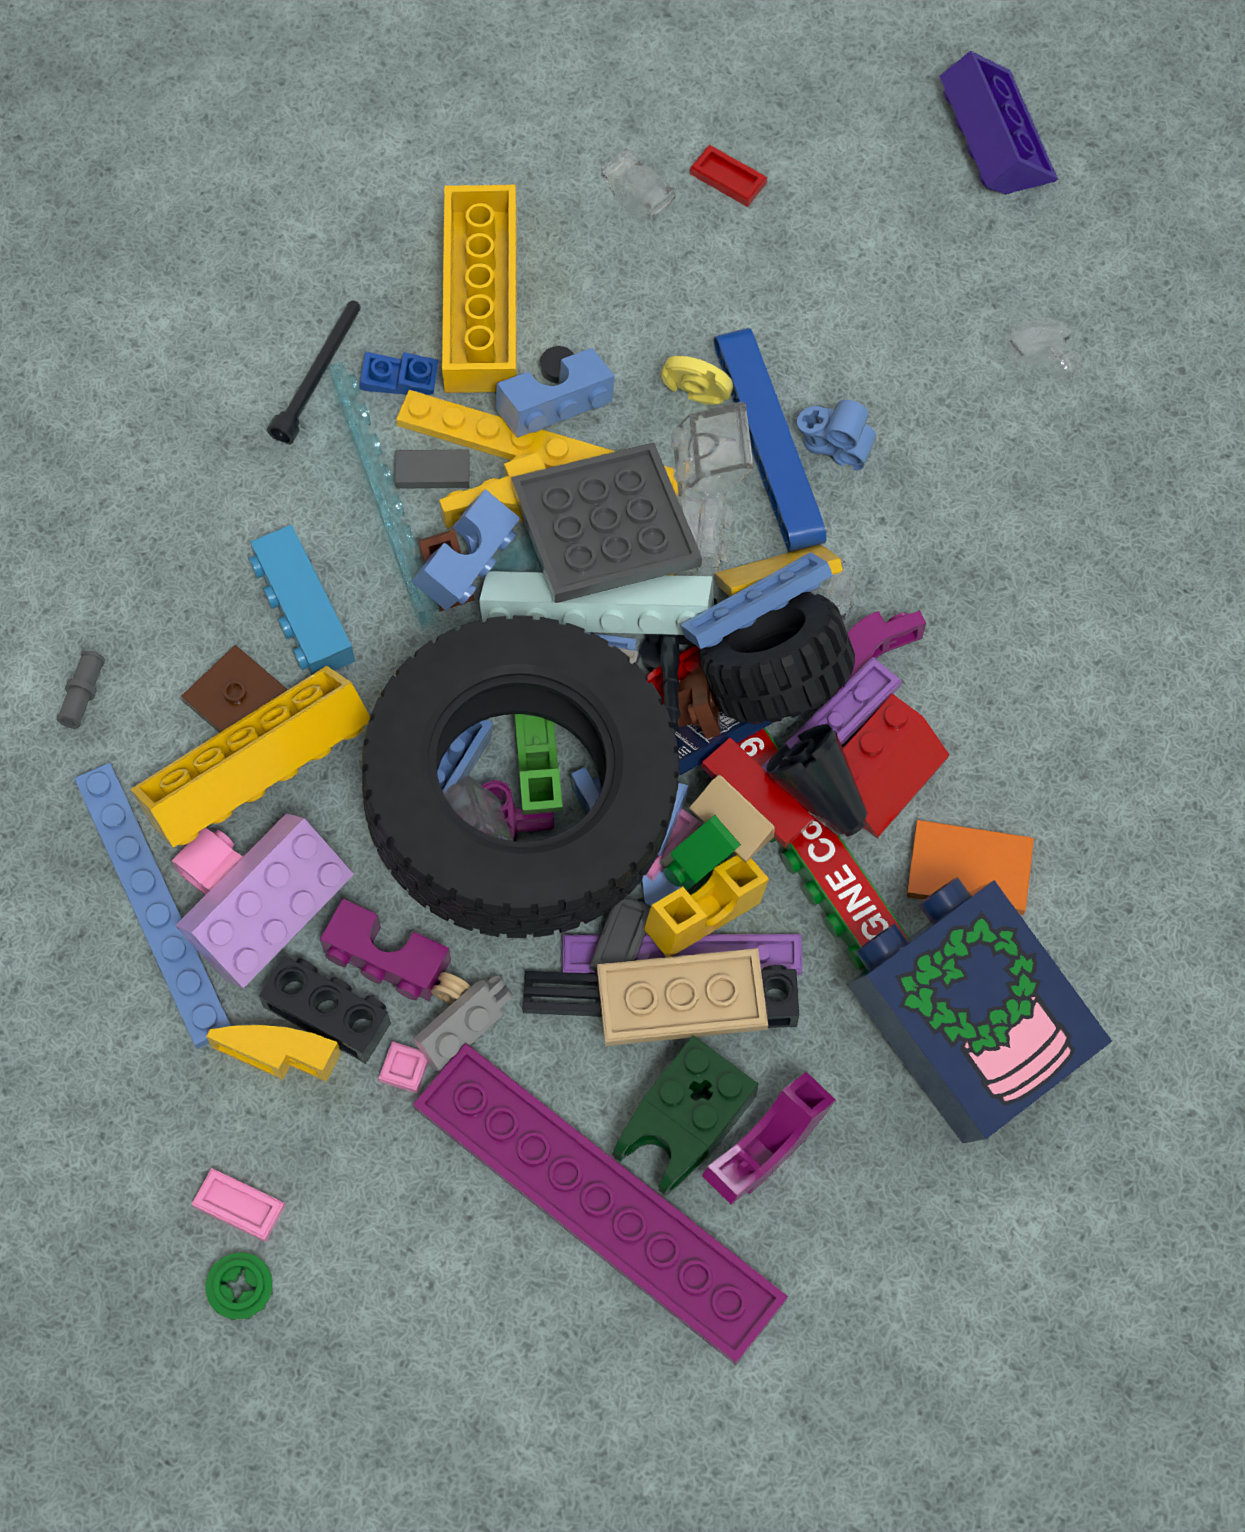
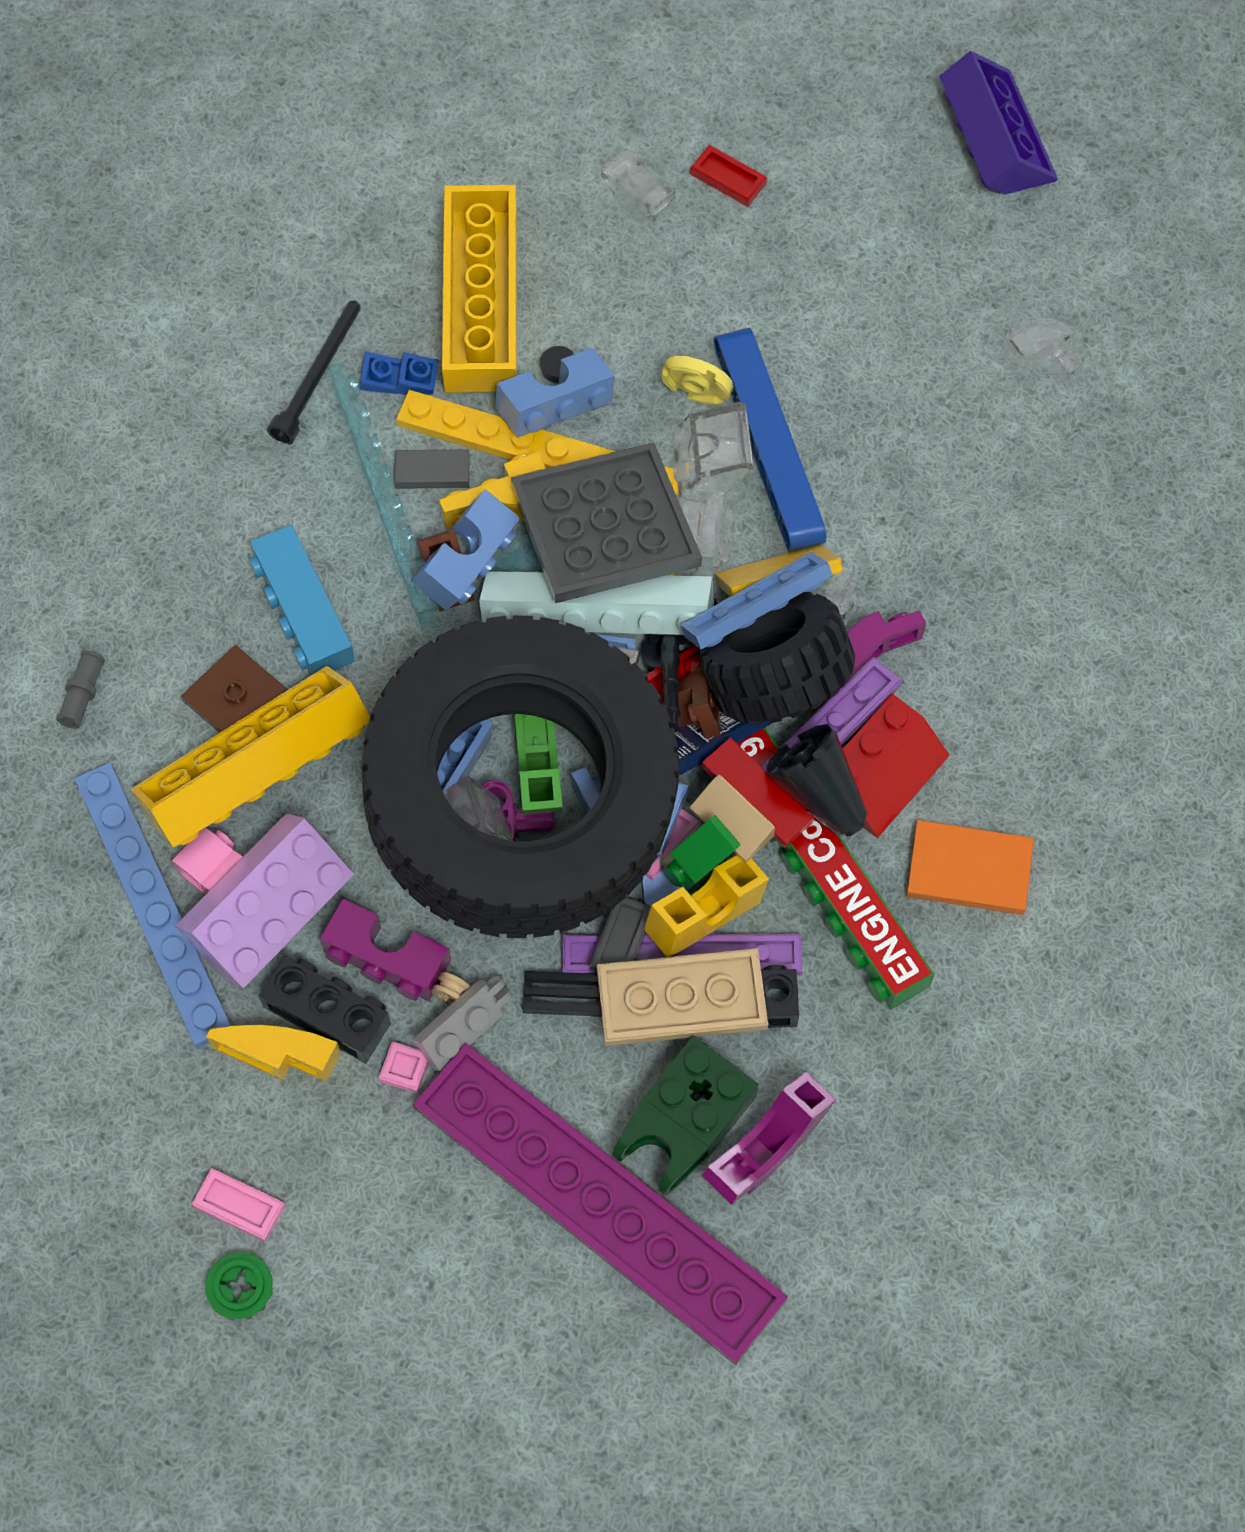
medium blue piece [797,400,876,471] -> none
brick [847,877,1112,1143] -> none

